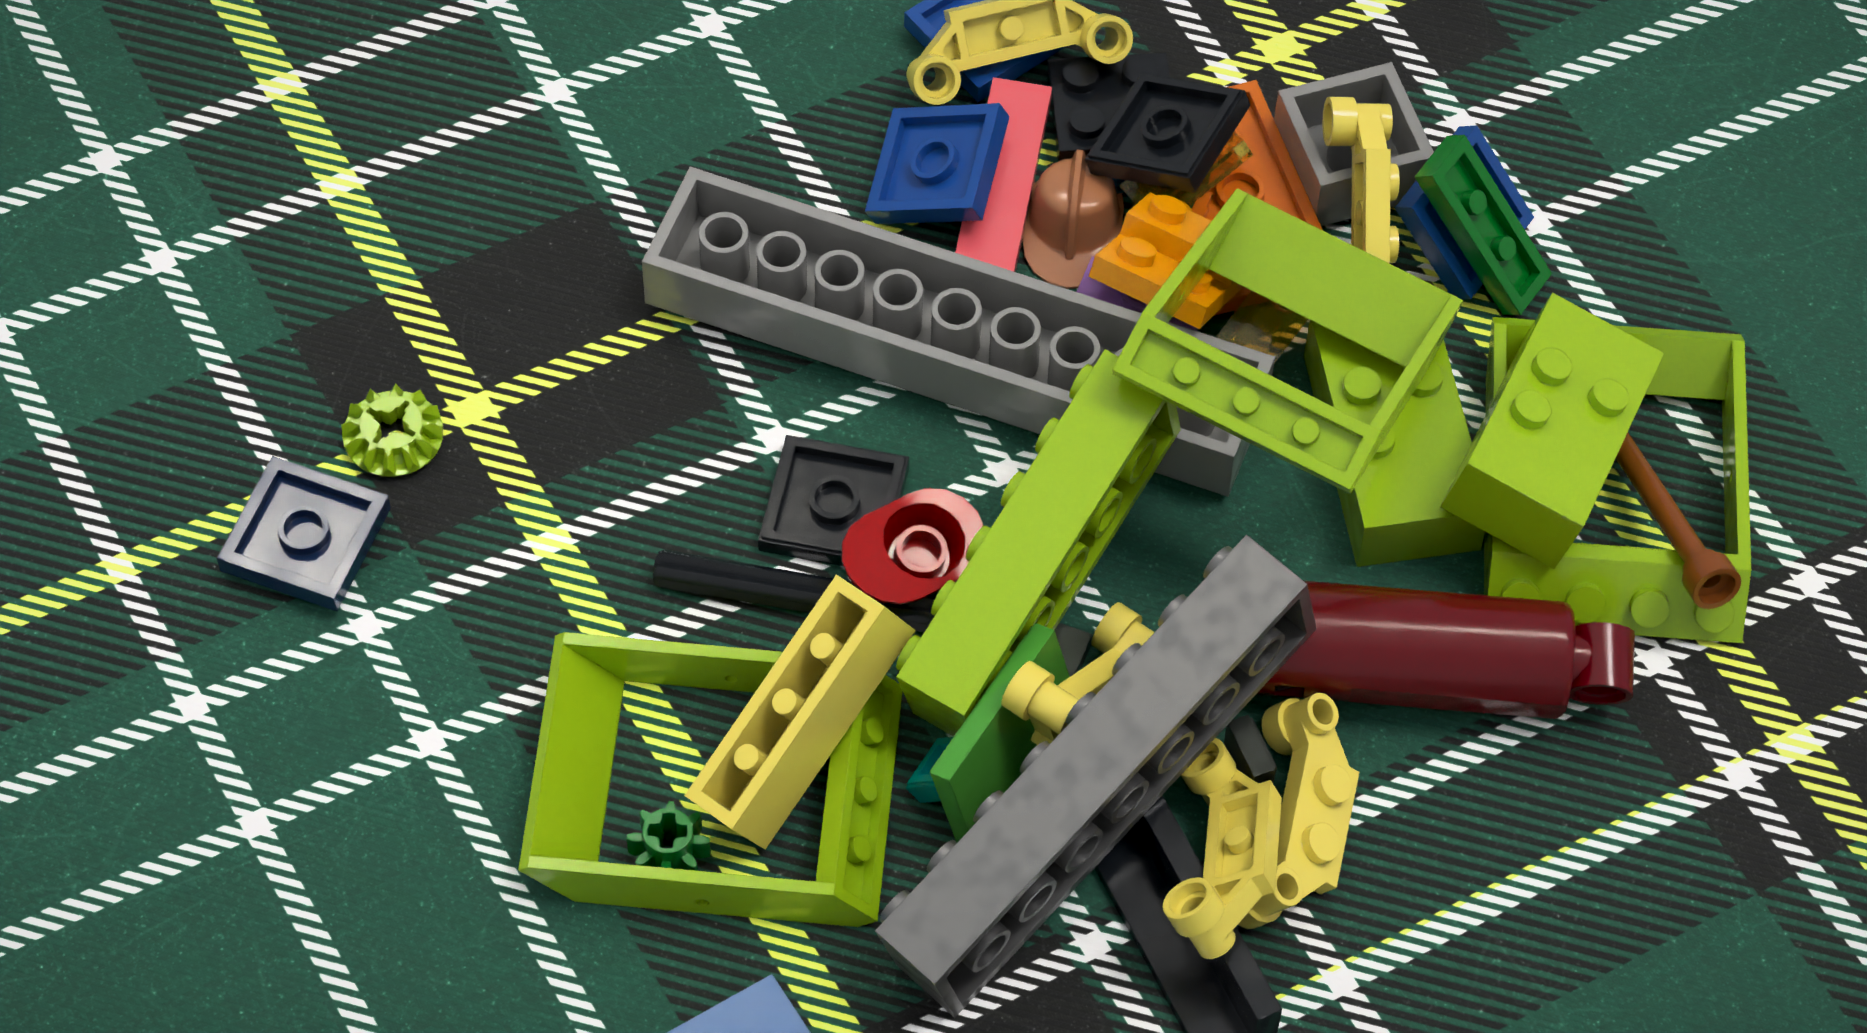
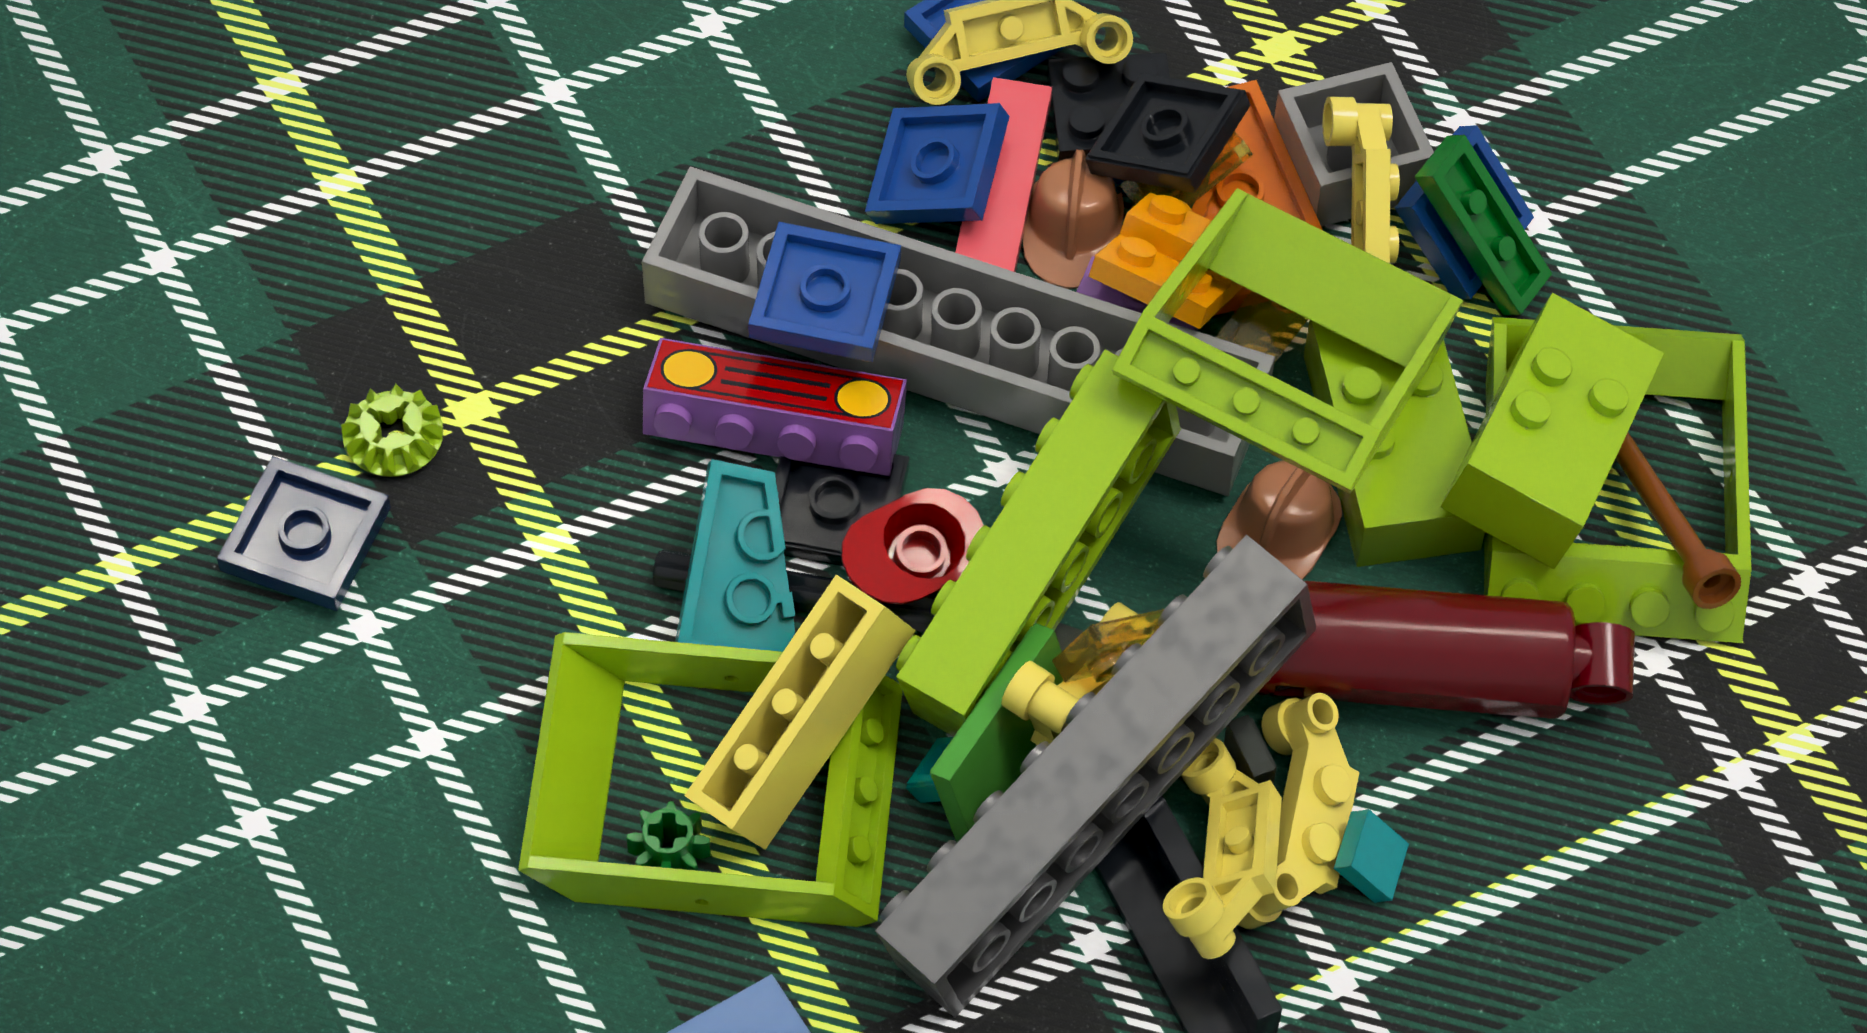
none -> brick [643,338,907,476]
none -> teal wing [675,459,796,652]
none -> blue plate [748,222,901,362]
none -> clear yellow plate [1052,609,1164,683]
none -> nougat piece [1216,461,1342,580]
none -> teal tile [1333,809,1409,903]

